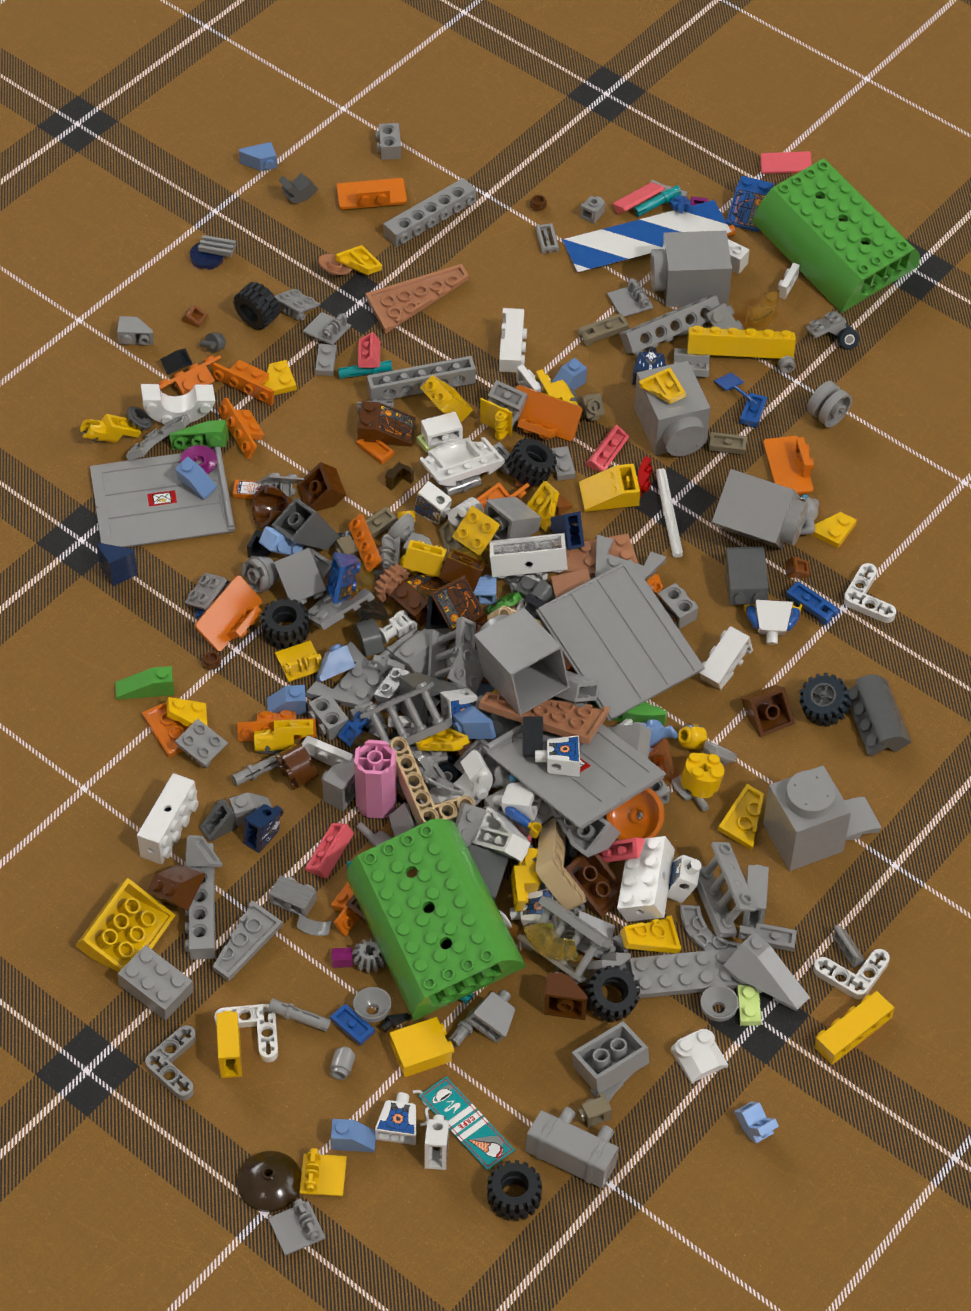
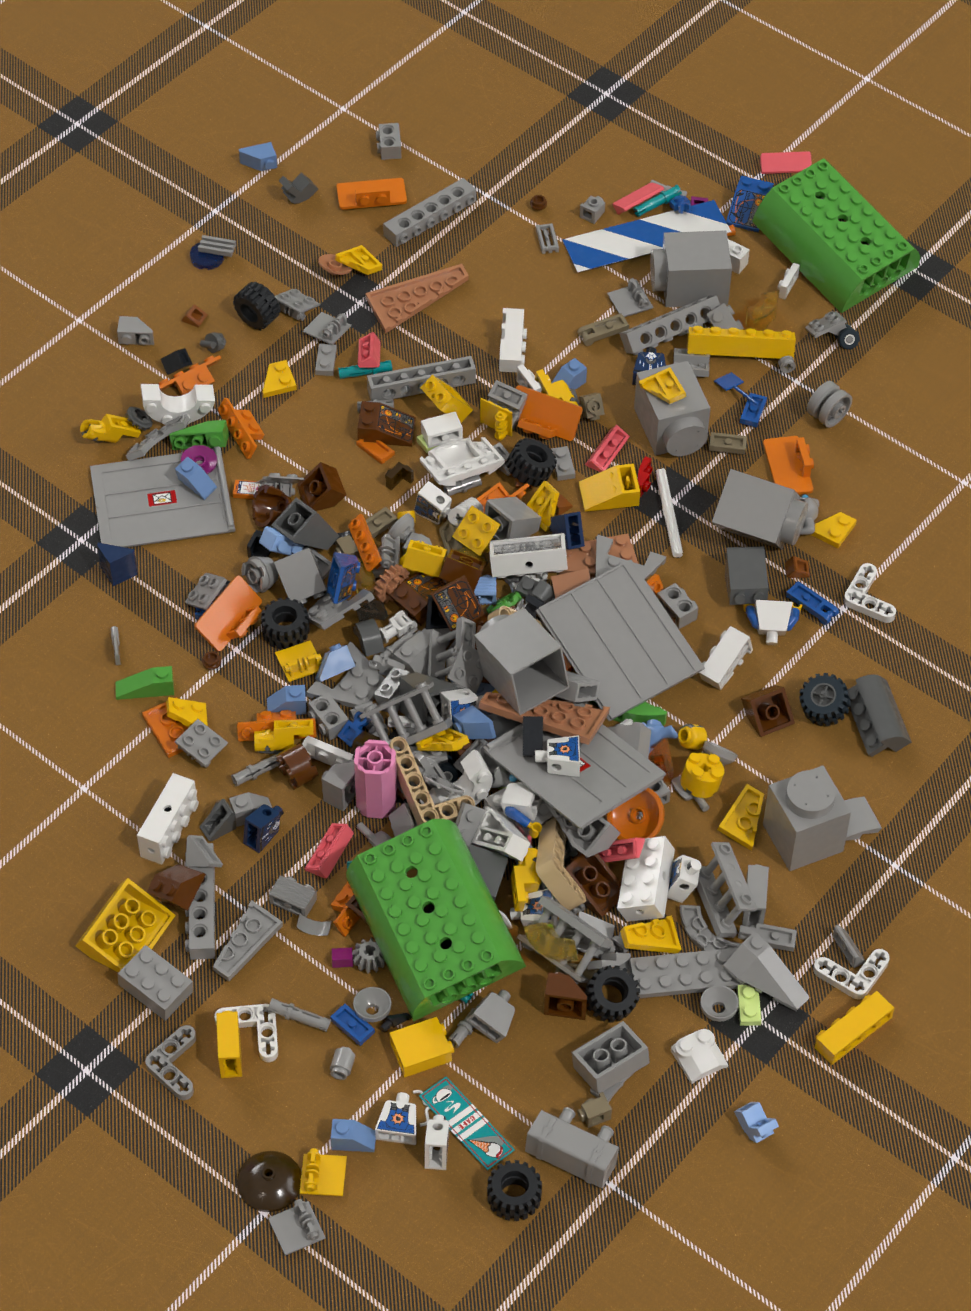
orange bracket [212,360,274,406] -> none
none -> light grey piece [110,626,121,665]

